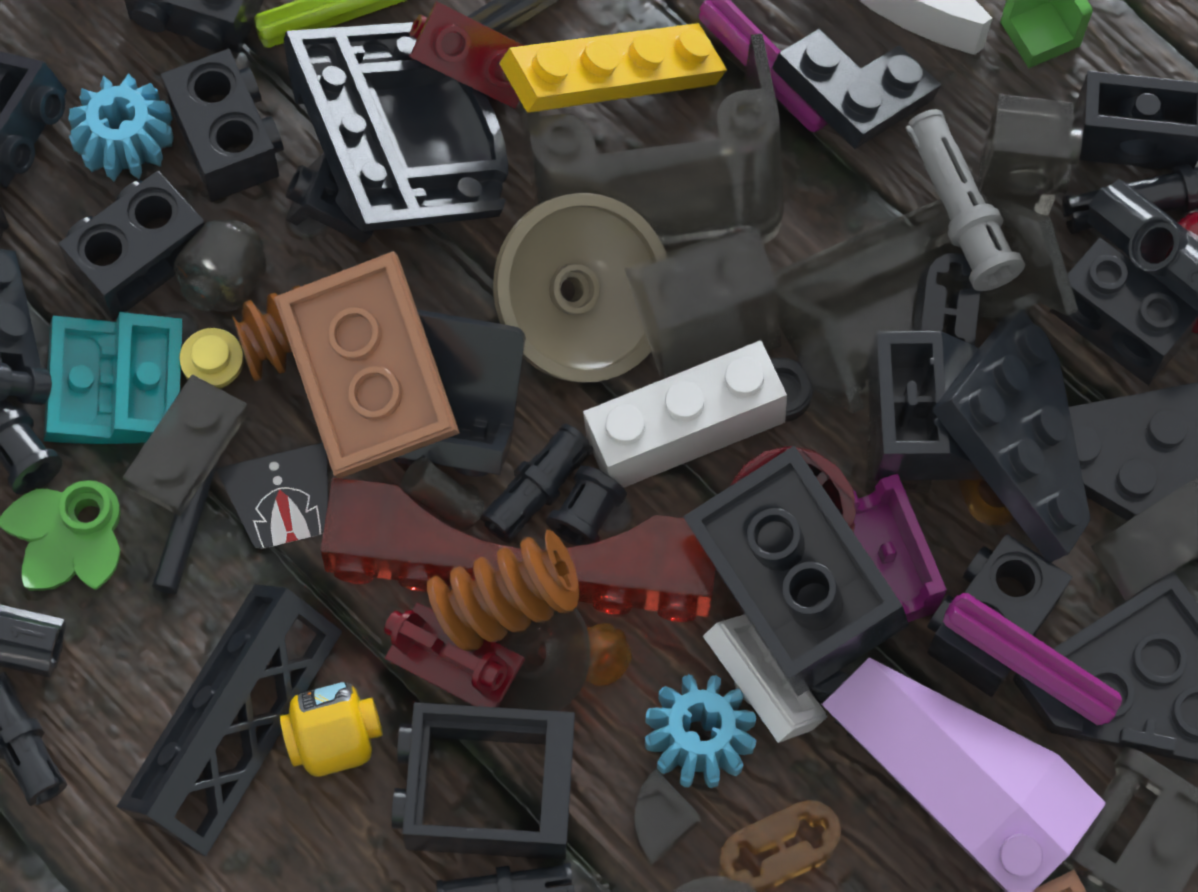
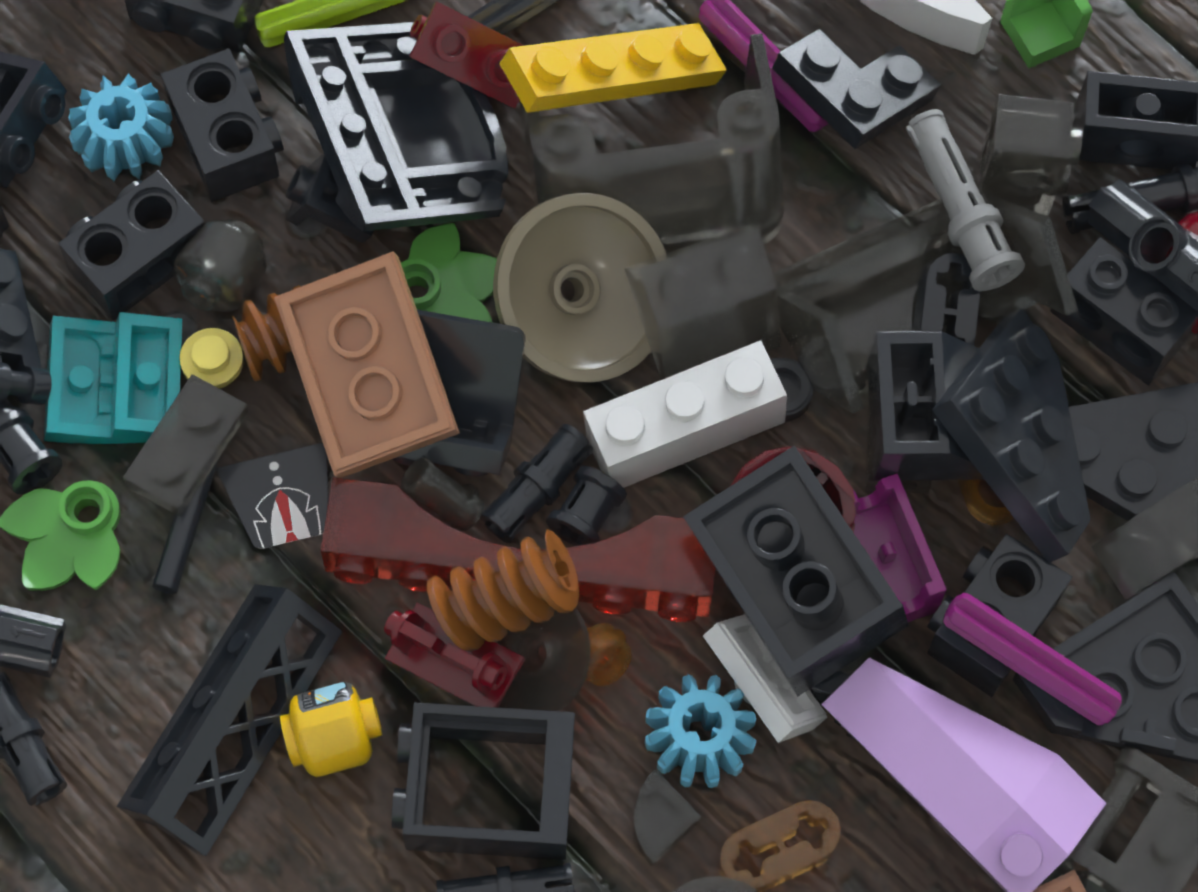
none -> bright green plate [401,223,497,322]

